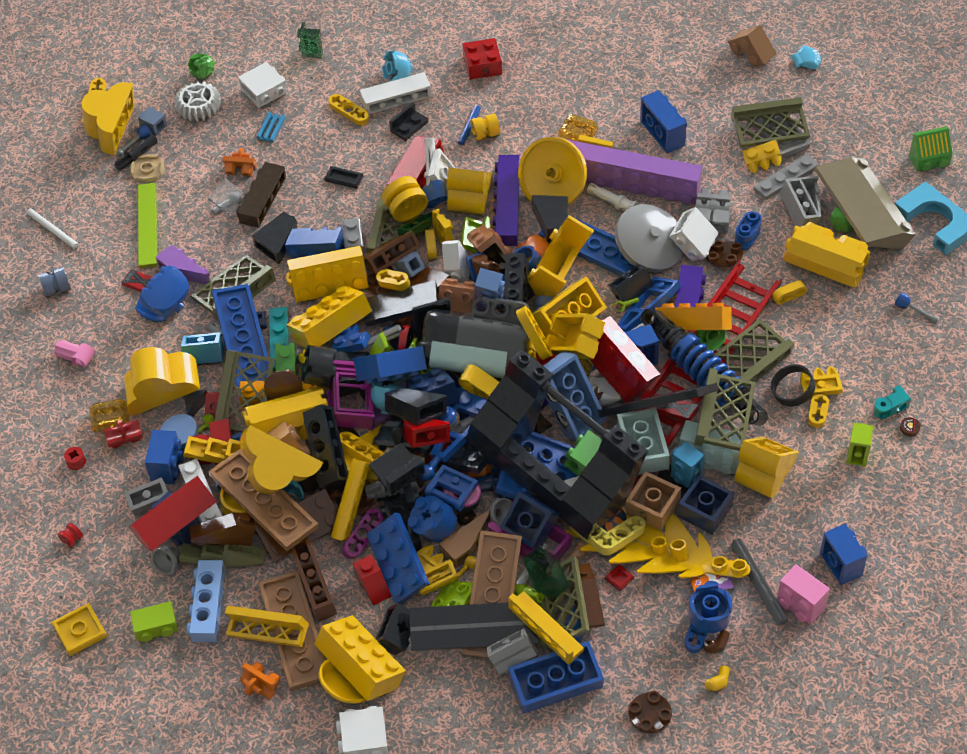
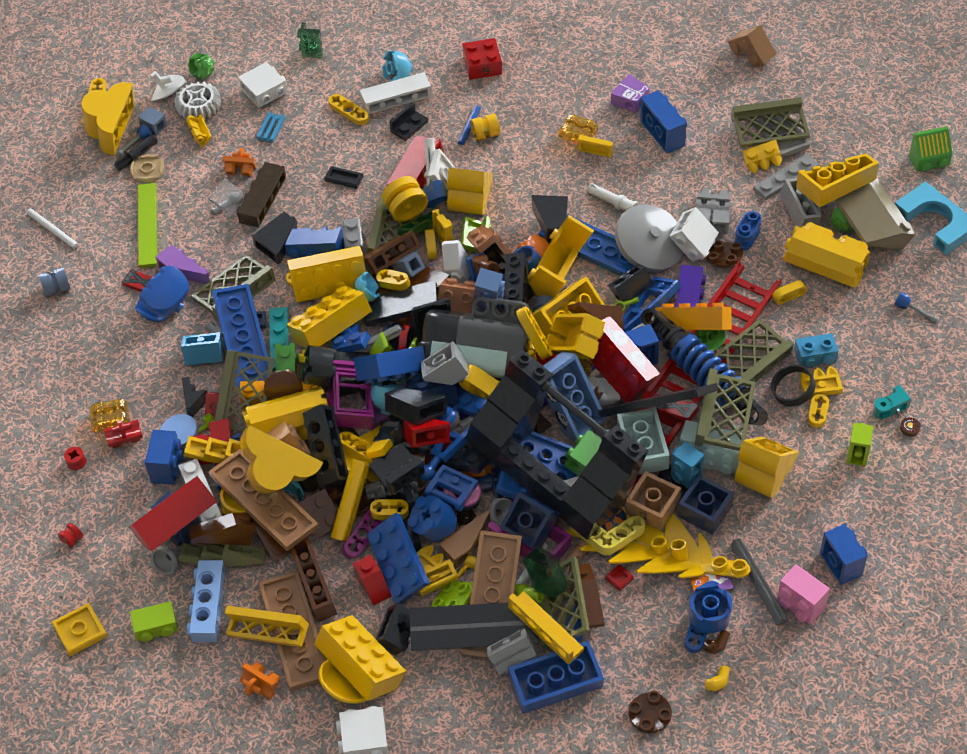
bright pink piece [54,340,95,368] -> none
yellow brick [124,347,200,416] -> none
light grey brick [124,477,168,515] -> none
dark purple brick [493,155,520,246] -> none
yellow dish [518,137,587,205] -> none
medium lavender brick [566,139,702,204] -> none
medium azure animal [791,46,821,70] -> none
none -> white shield [151,71,187,101]
none -> yellow hinge [186,114,212,148]
none -> medium azure hair [355,272,380,302]
none -> yellow tile [366,439,393,459]
none -> yellow beam [370,499,409,520]
none -> light grey slope [421,341,469,385]
none -> reddish brown slope [567,302,624,330]
none -> medium lavender torso [611,74,650,113]
none -> dark azure brick [794,333,839,368]
none -> yellow wedge [796,153,879,207]

